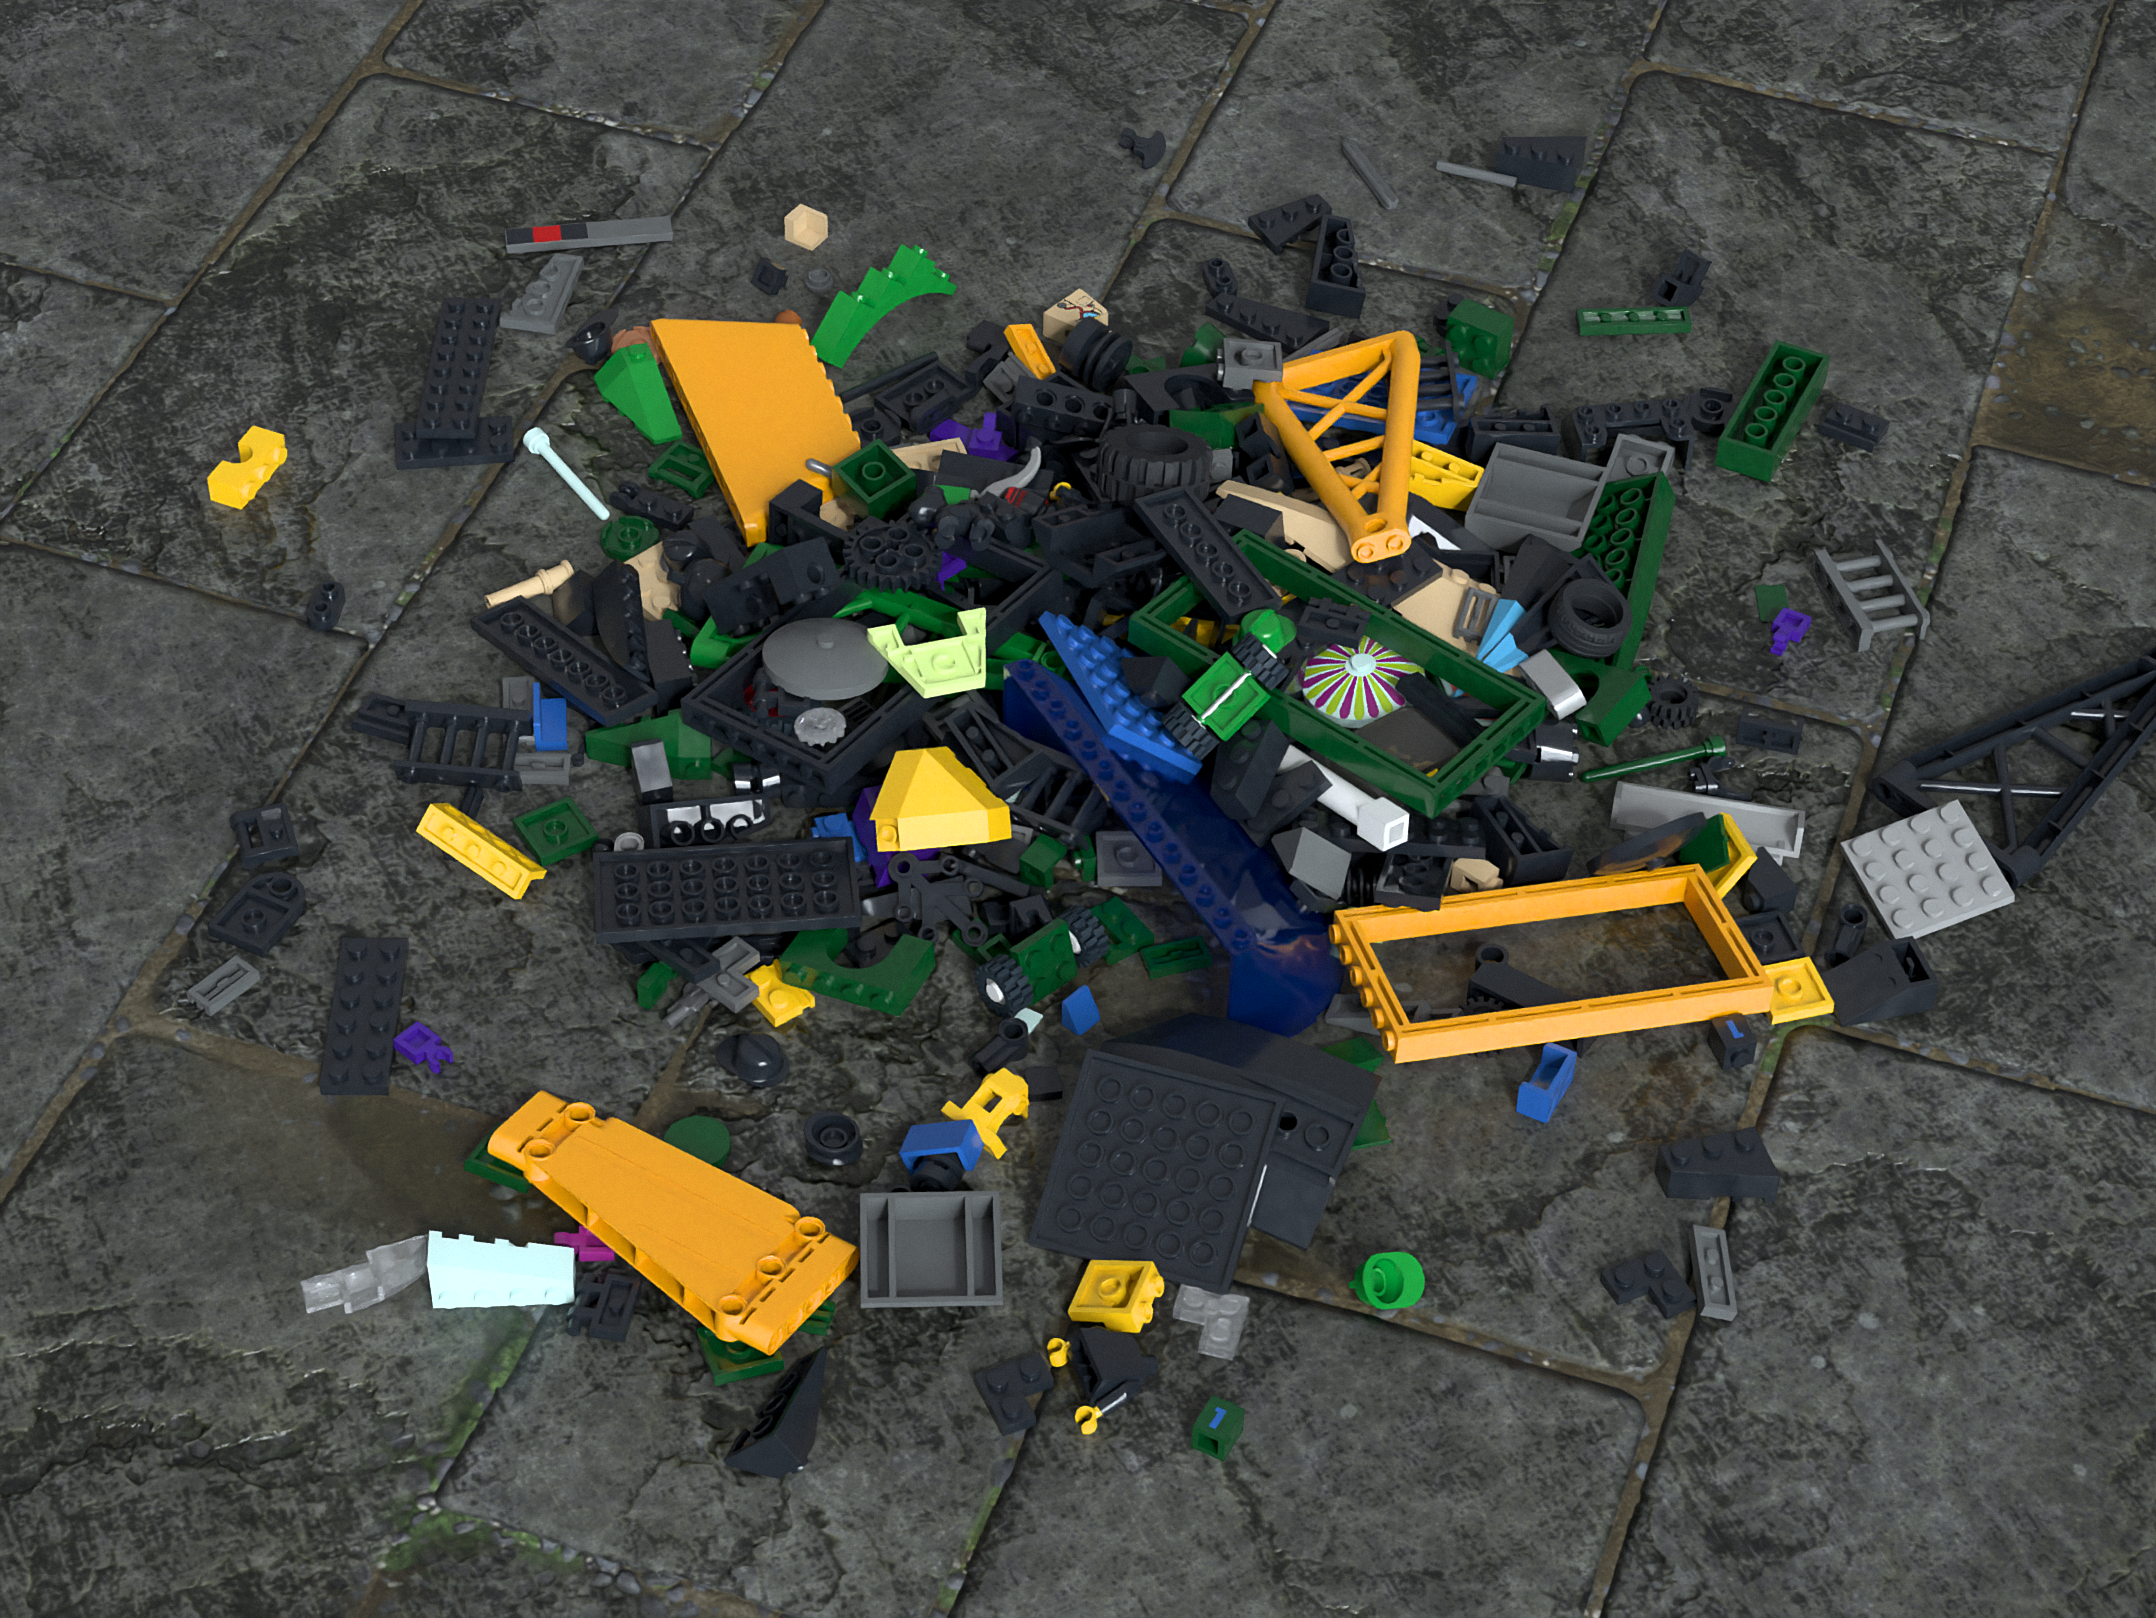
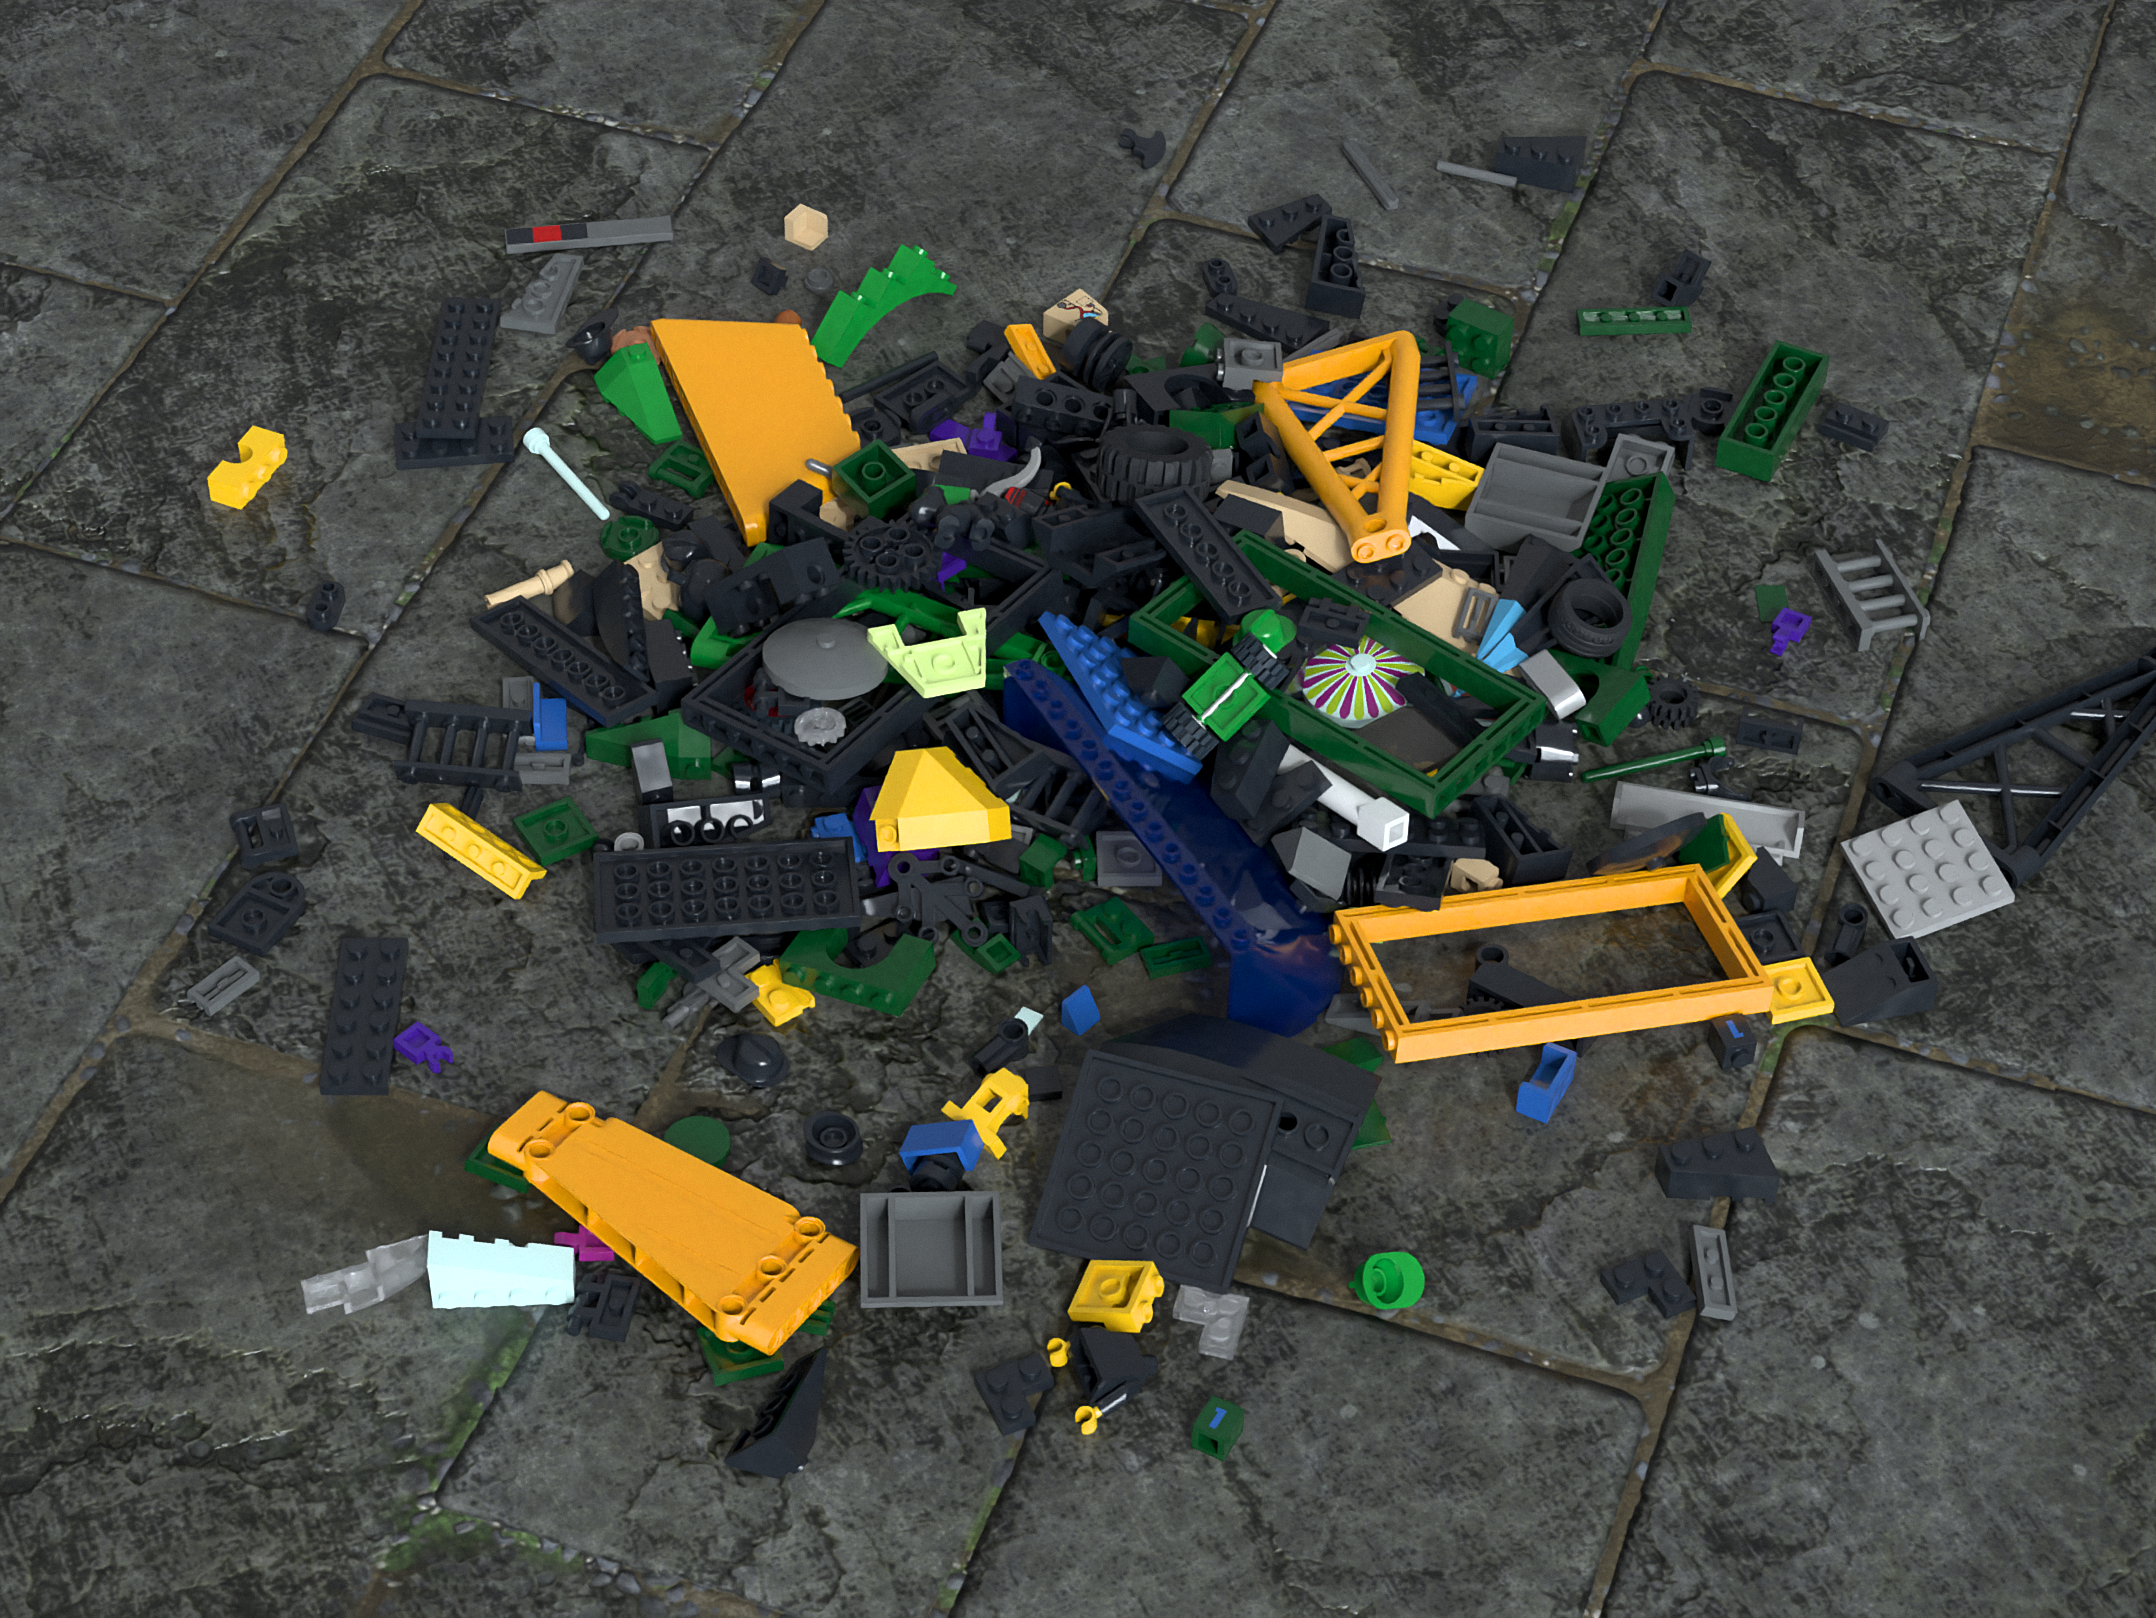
plate [974,904,1109,1019] -> none

